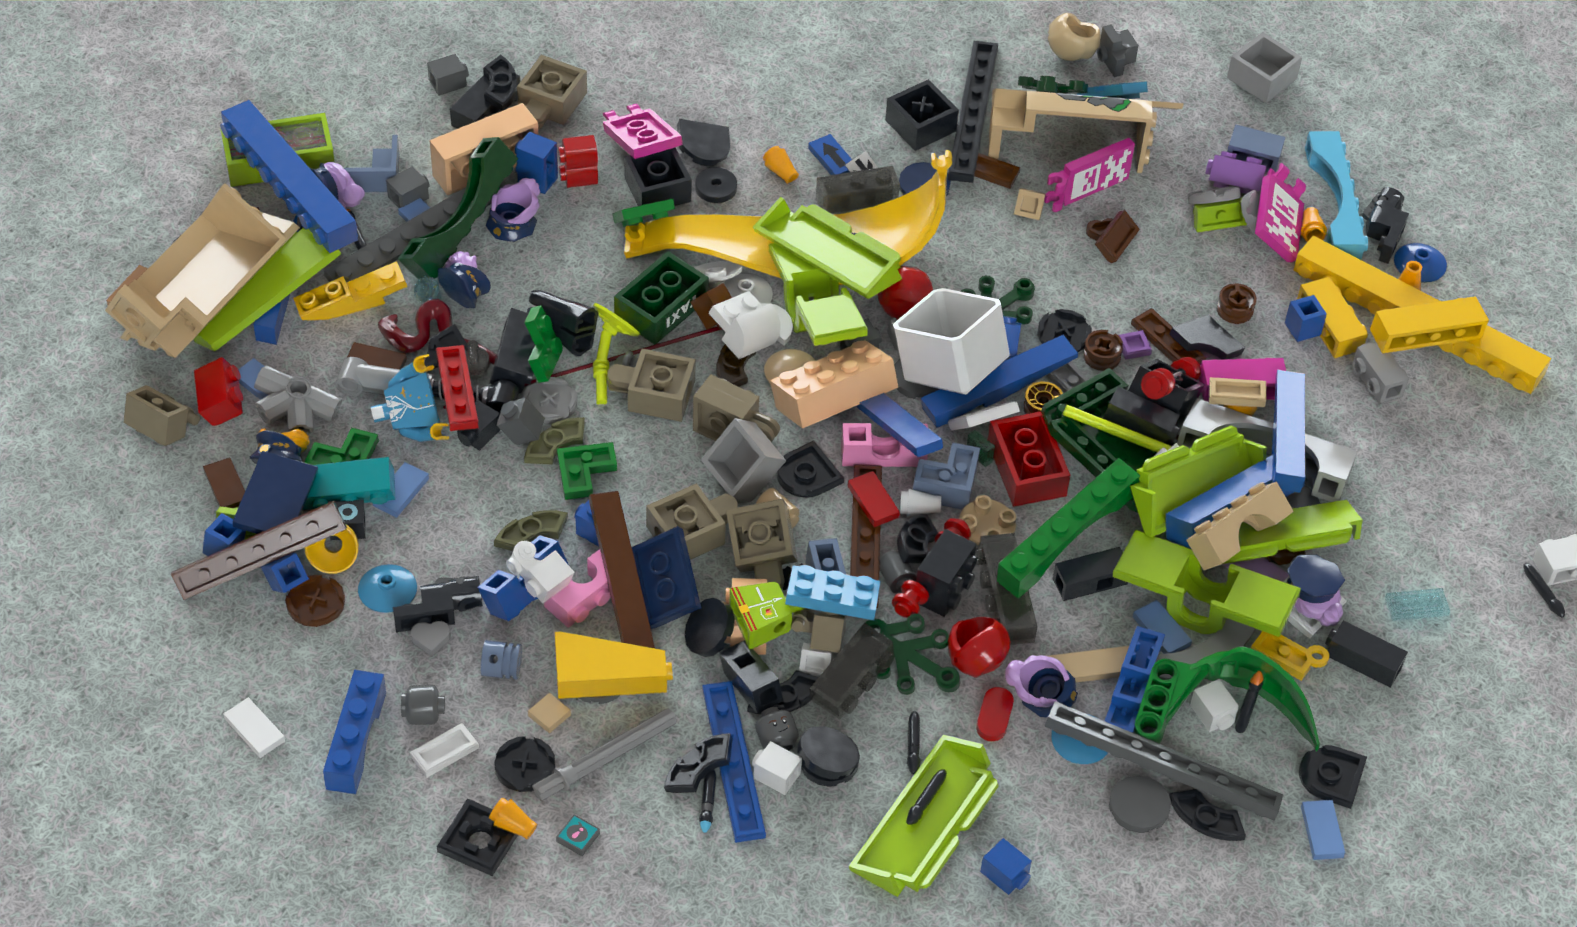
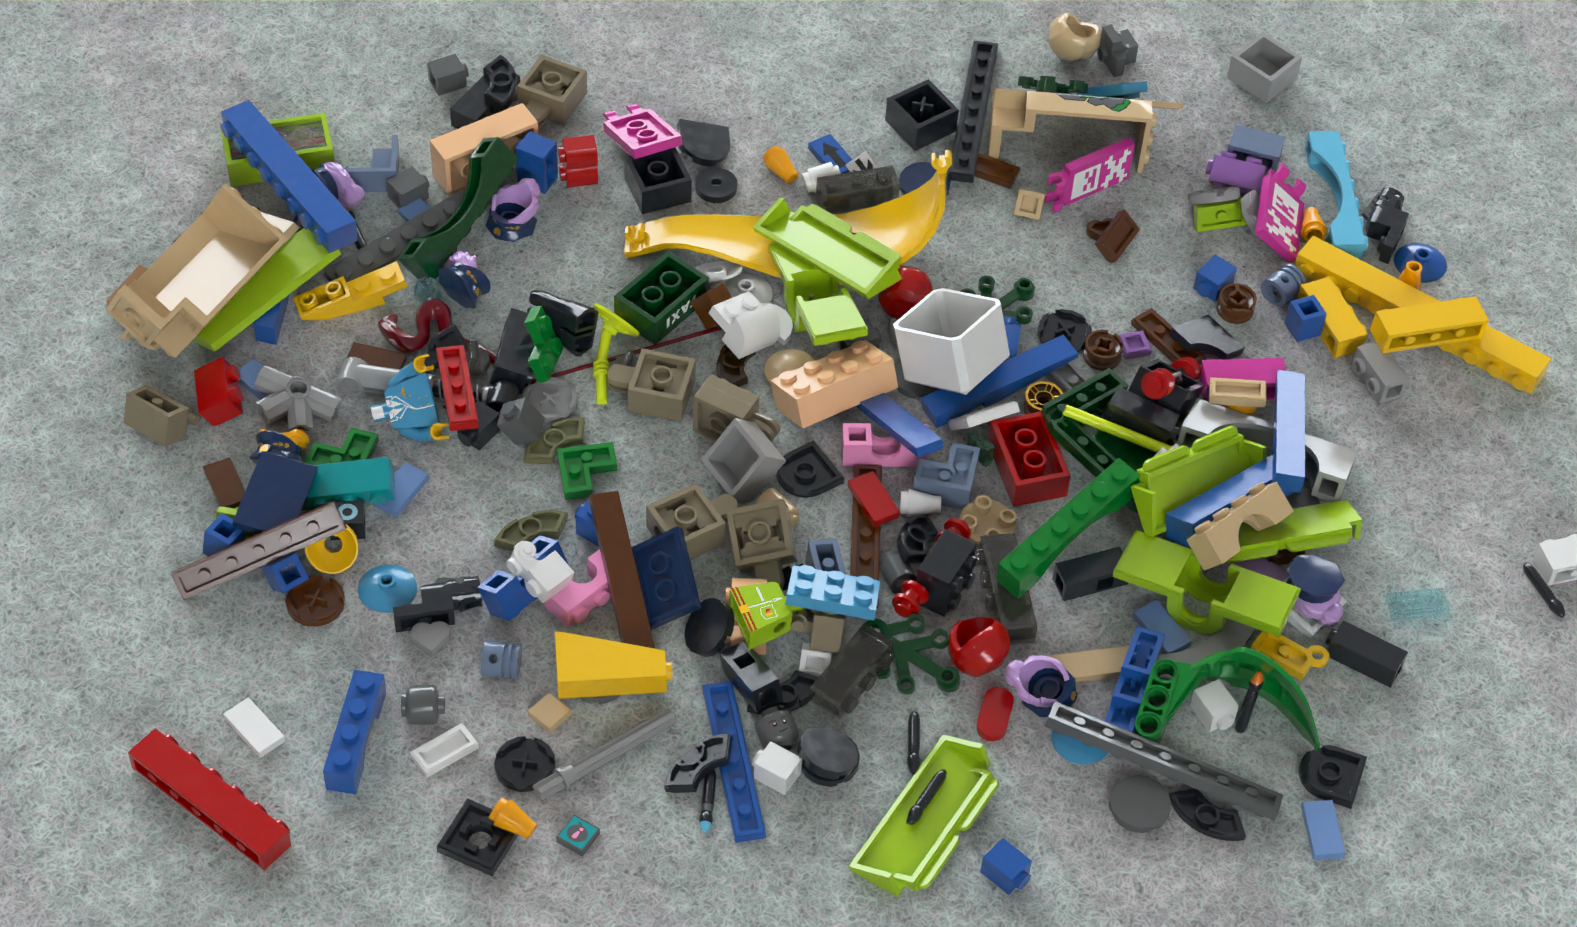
green plate [612,199,675,227] -> none
none -> red brick [128,728,291,871]
none -> white brick [802,162,842,194]
none -> blue brick [1193,255,1237,302]
none -> sand blue piece [1260,263,1306,307]

